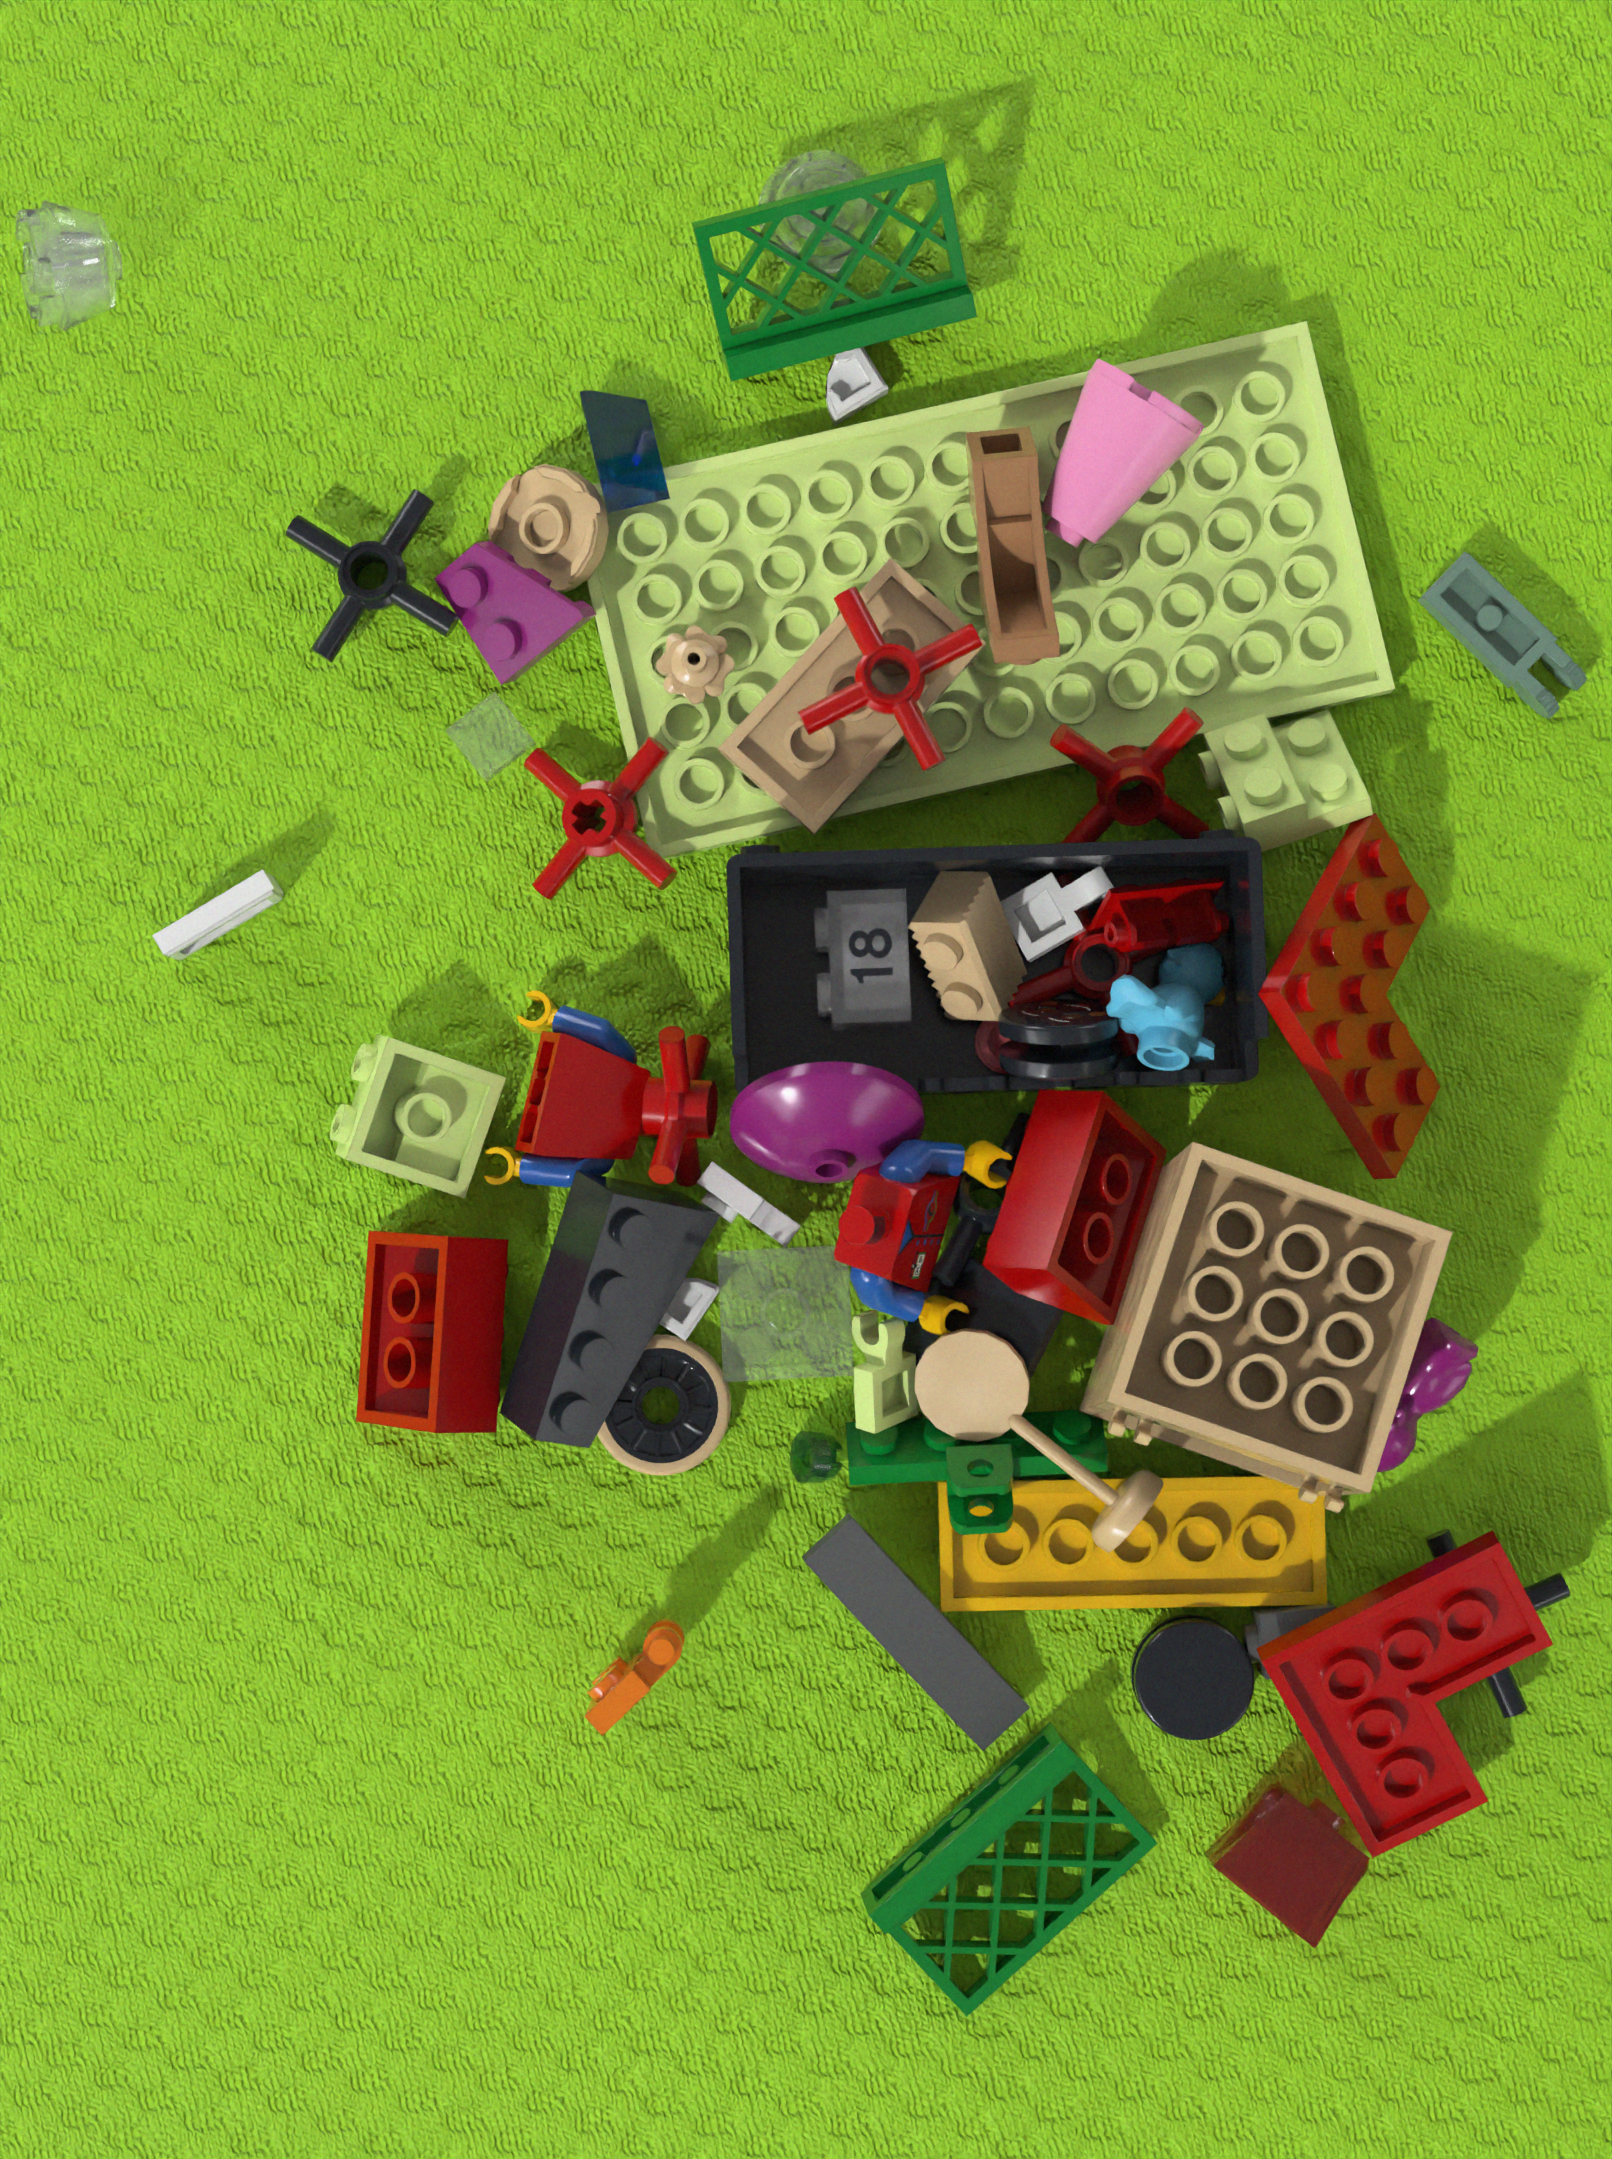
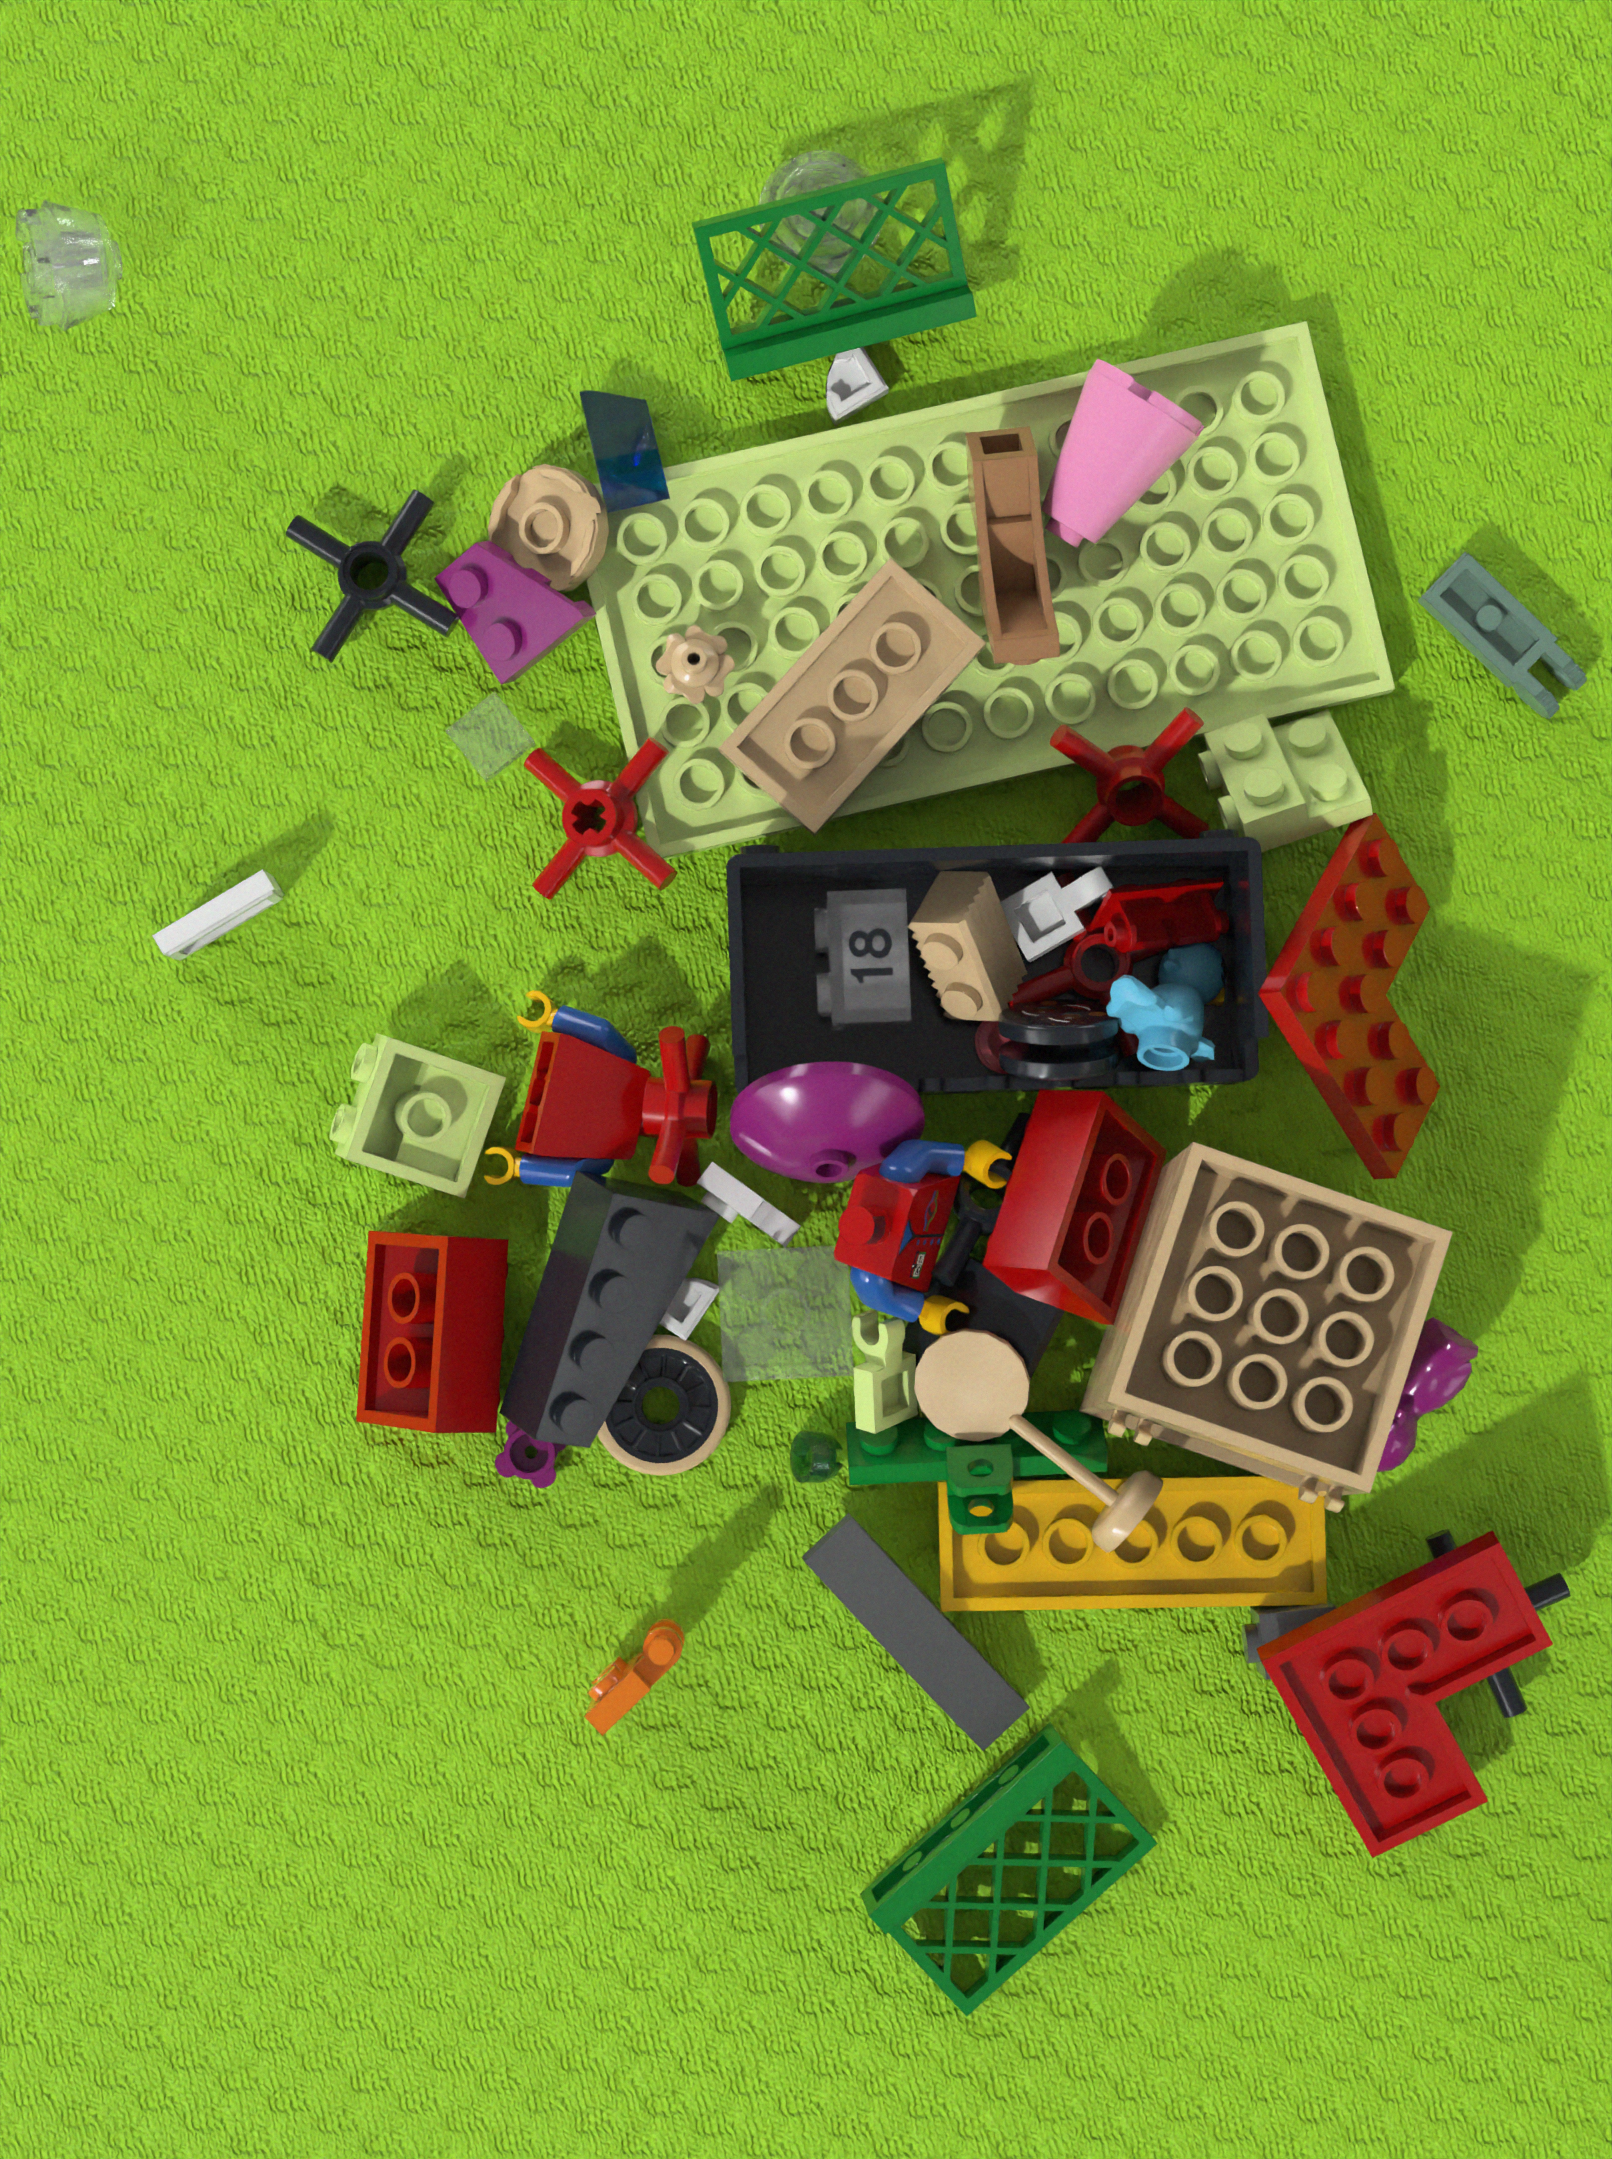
red bar [797,587,982,772] -> none
black head [1130,1614,1255,1740] -> none
clear red torso [1205,1781,1370,1948] -> none
none -> magenta plate [495,1421,566,1488]

